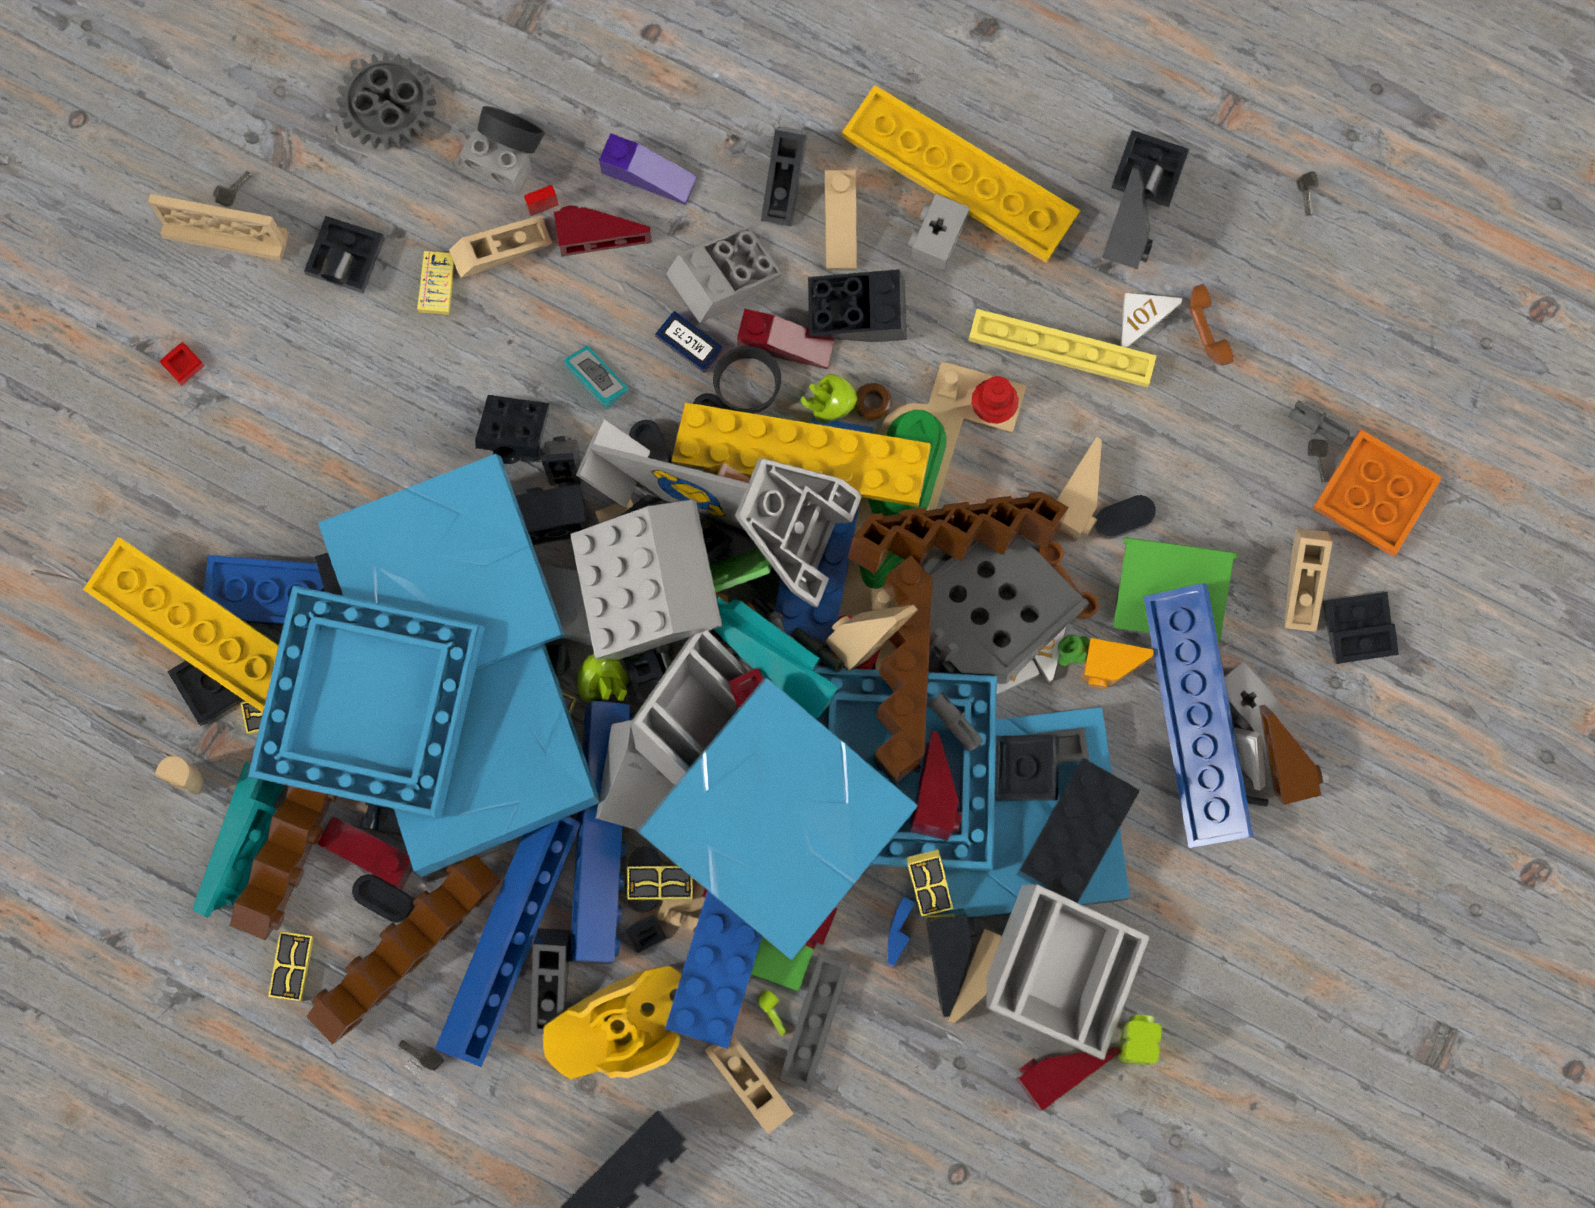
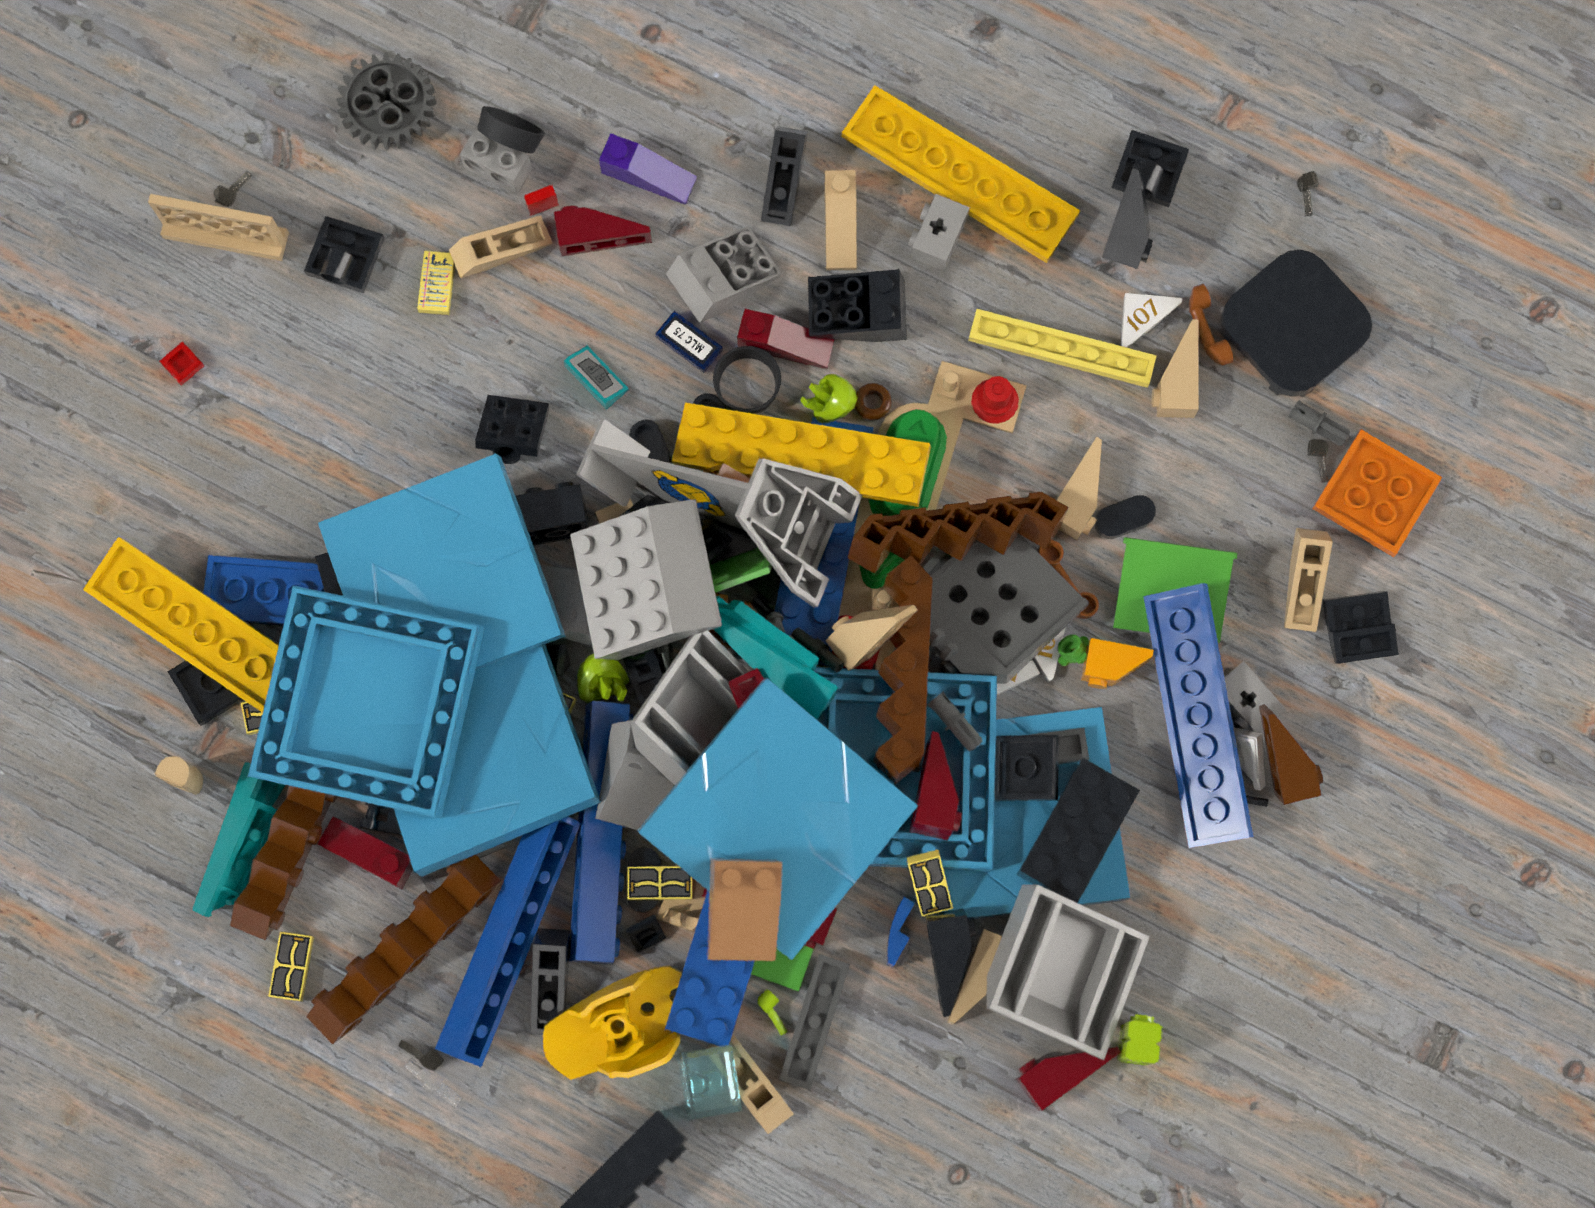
black tile [352,874,414,923] -> none
black slope [541,436,581,486] -> none
none -> clear light blue slope [677,1045,742,1121]
none -> medium nougat slope [708,858,782,961]
none -> tan slope [1151,320,1199,418]
none -> black tile [1220,249,1372,398]

